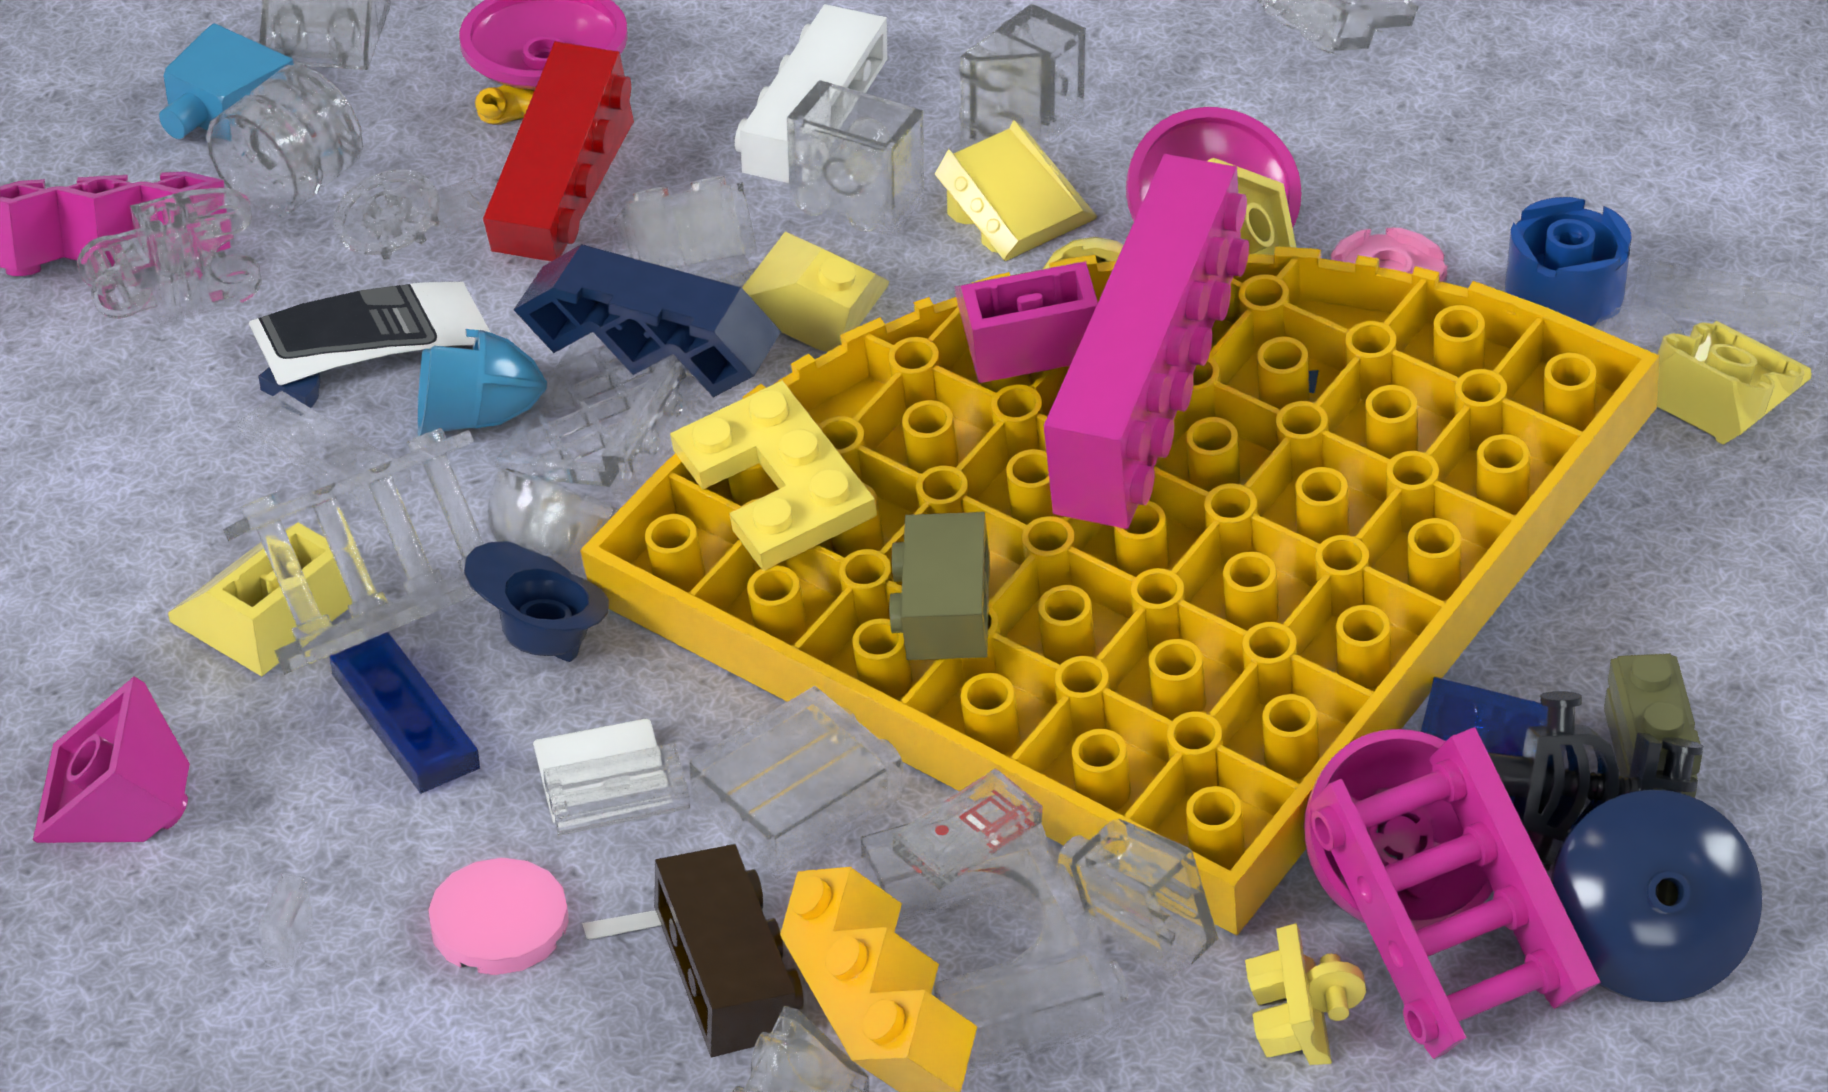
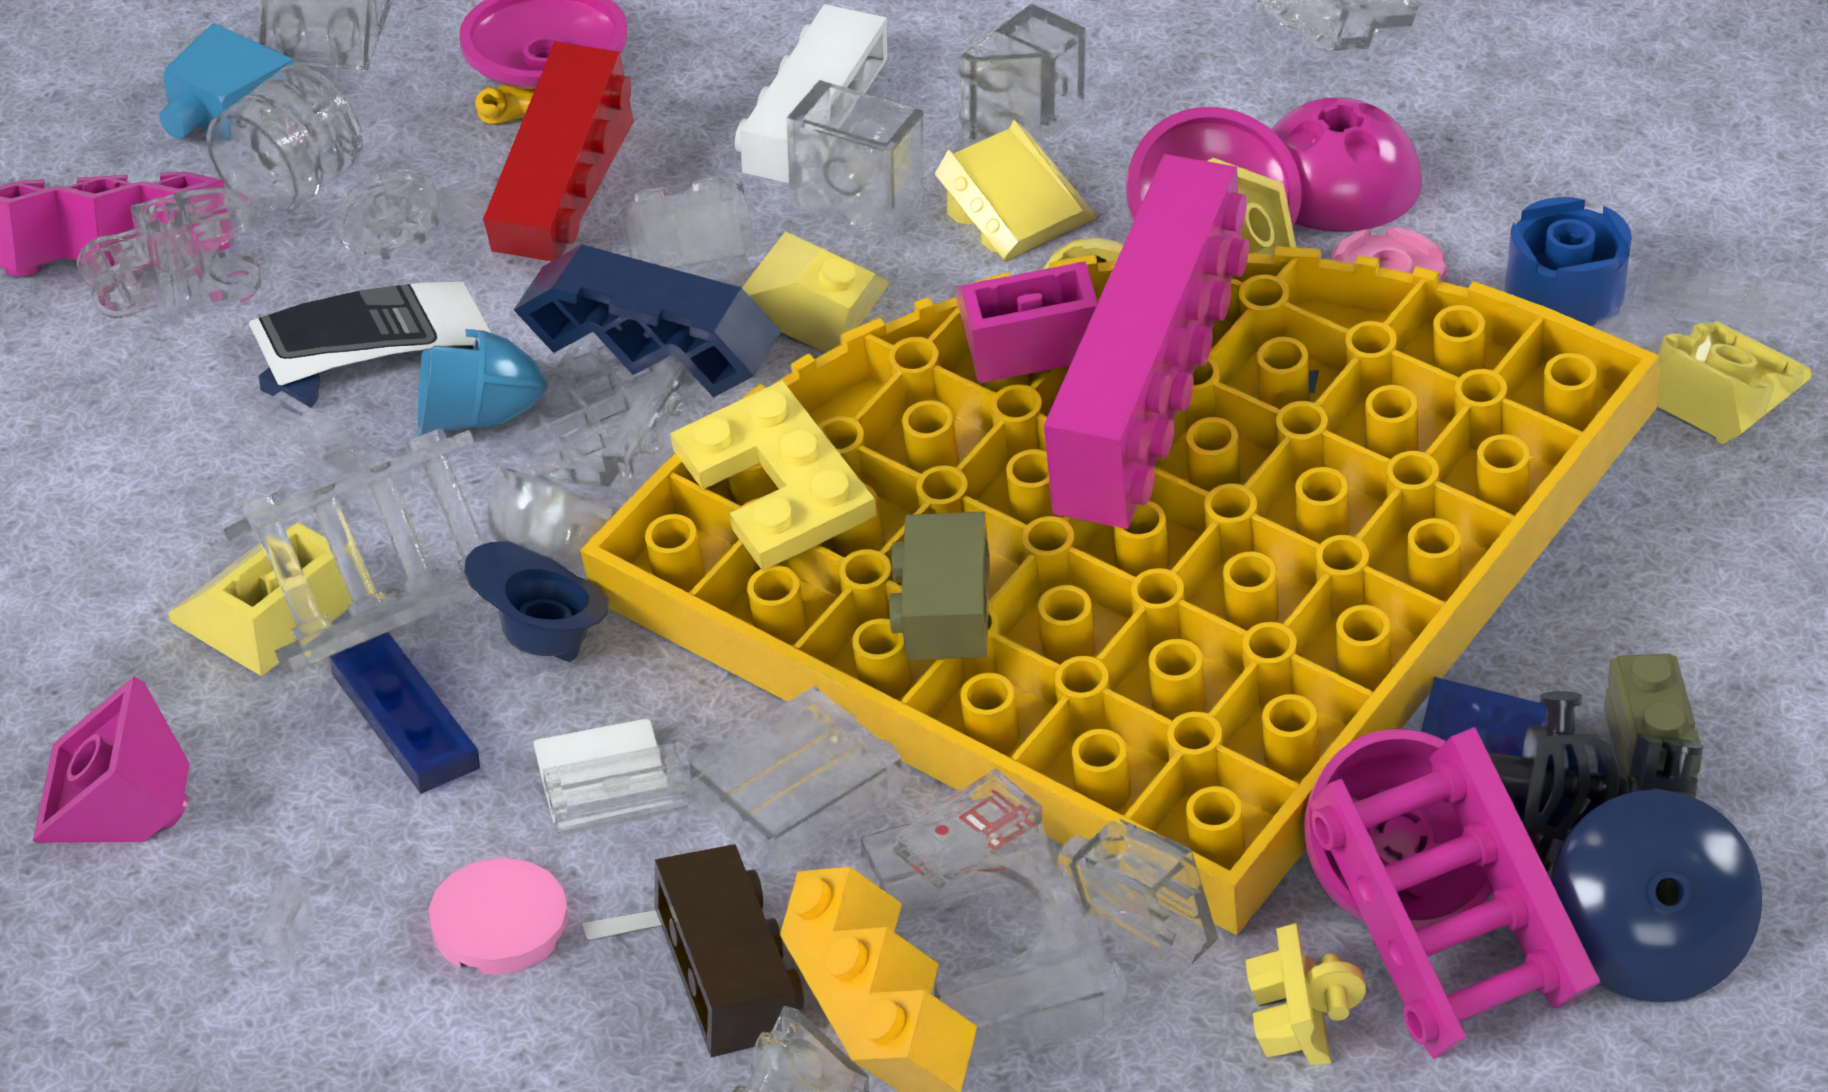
none -> dark pink piece [1271,97,1422,232]

